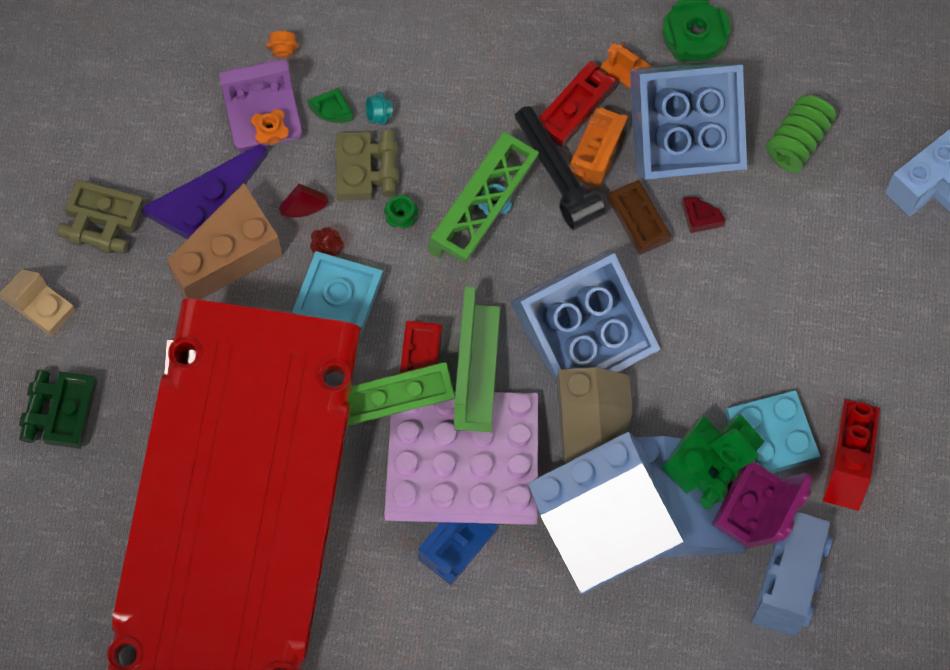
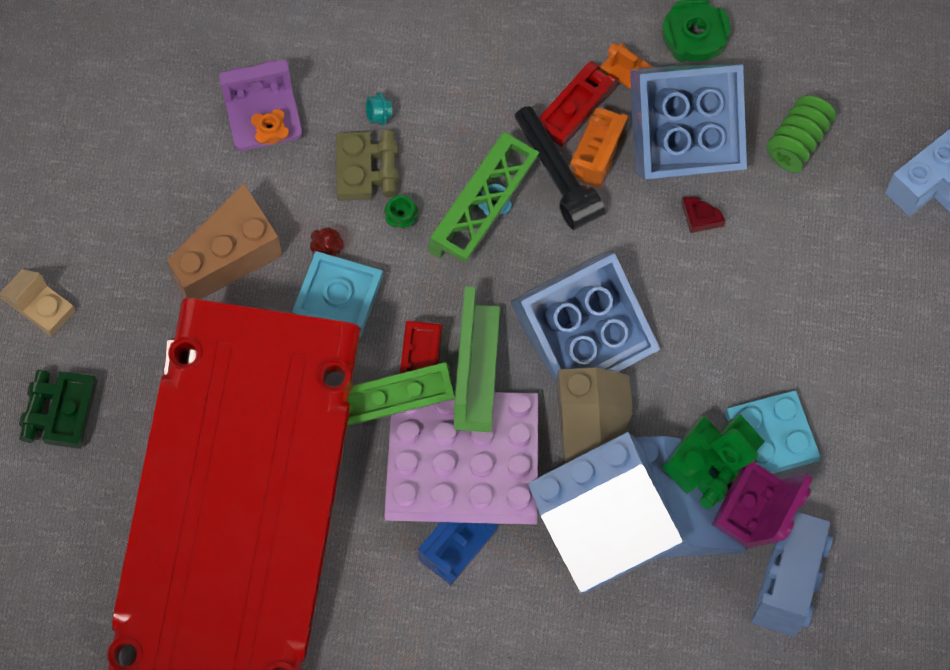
olive plate [57,180,145,254] -> none
dark purple wing [142,144,268,239] -> none
orange plate [265,31,299,58] -> none
dark red tile [279,183,329,217] -> none
green tile [308,87,353,123] -> none
reddish brown plate [607,180,672,255] -> none
red slope [822,399,880,511] -> none

